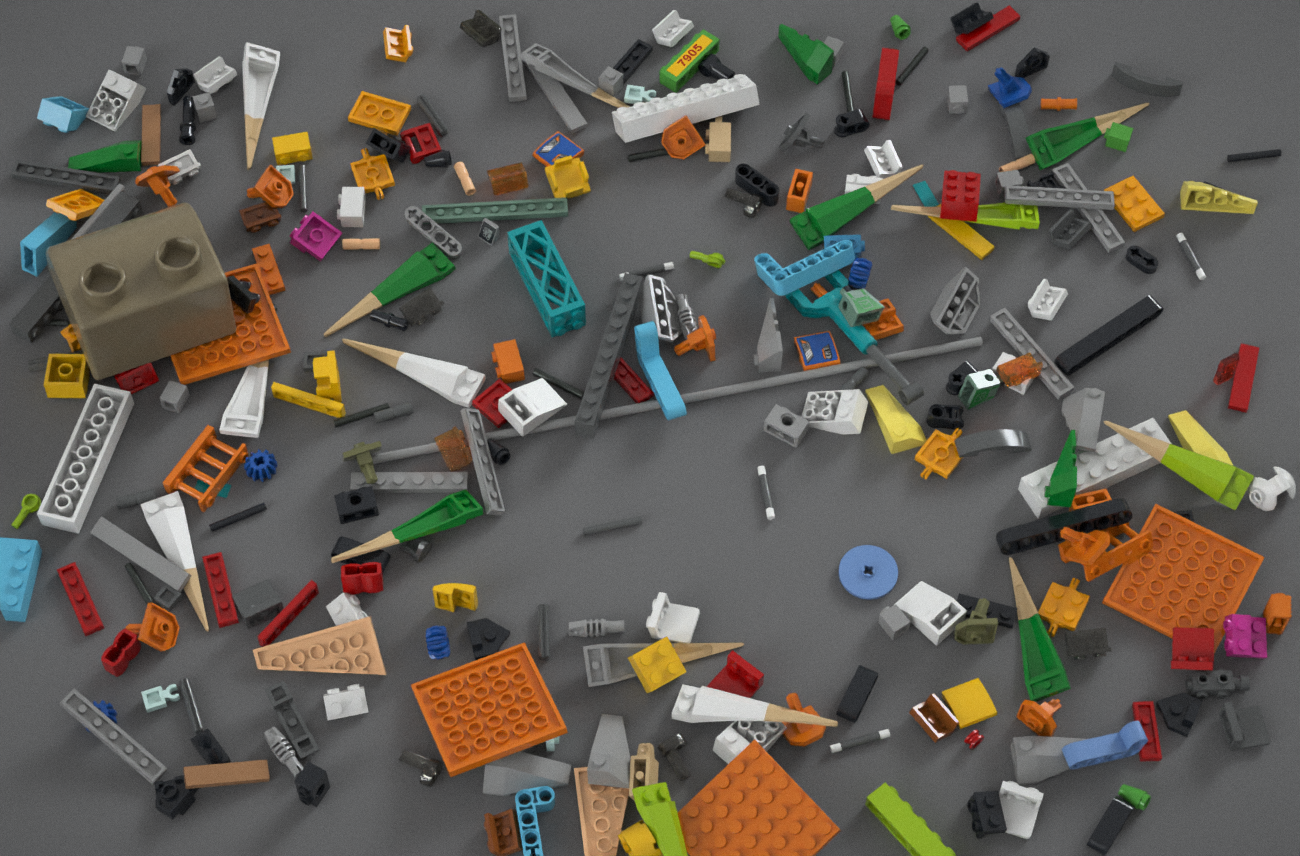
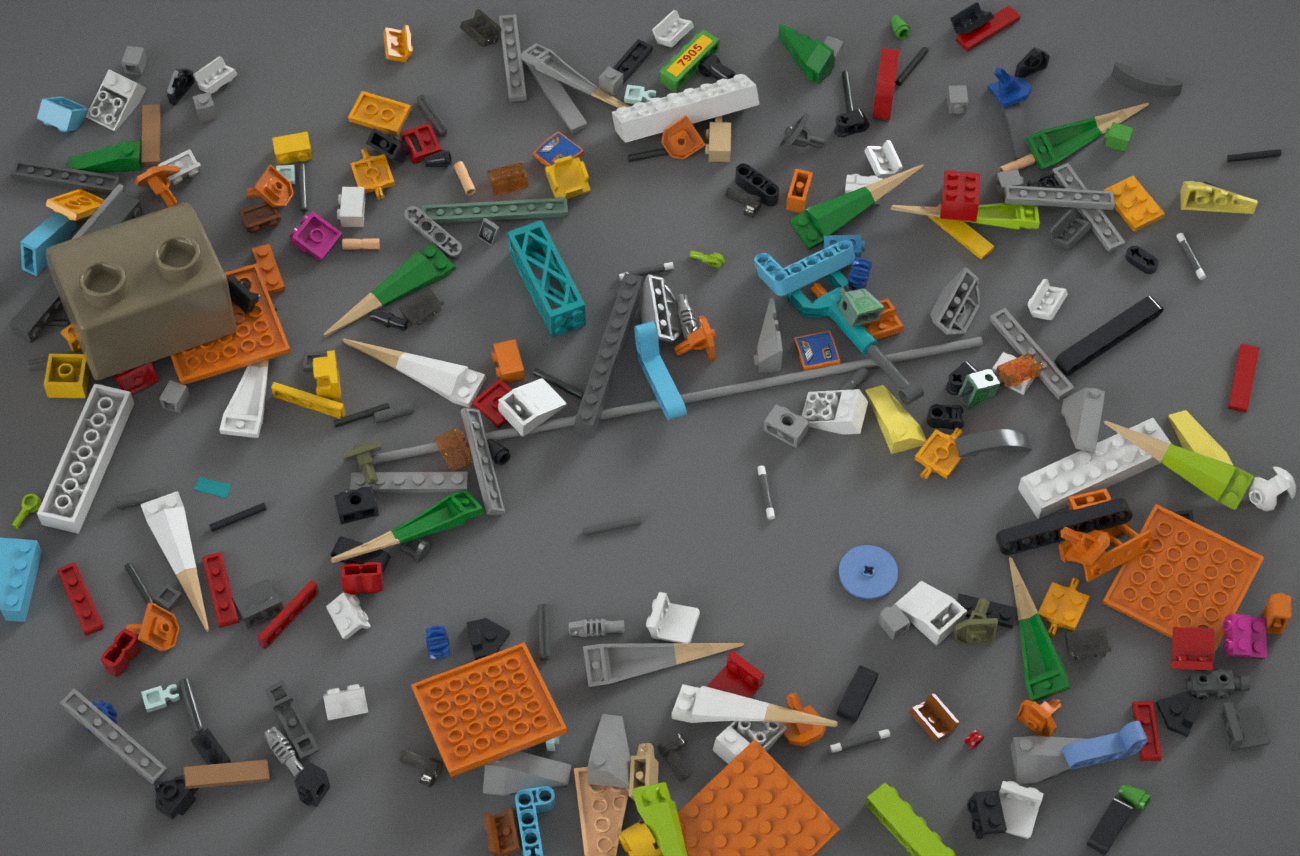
light grey tile [90,516,192,592] -> none
orange fence [163,425,248,512] -> none
black pin [179,96,196,145] -> none
white plate [242,42,280,170] -> none
blue gear [244,449,278,482] -> none
light nougat wing [253,616,387,675] -> none
yellow slope [432,583,478,612] -> none
red tile [614,357,654,403] -> none
yellow brick [628,636,686,693] -> none
teal sticker [913,181,939,207] -> none
yellow slope [941,678,997,729] -> none
orange pin [1041,97,1077,111] -> none
green wedge [1044,430,1077,507] -> none
clear red plate [1213,353,1240,385] -> none

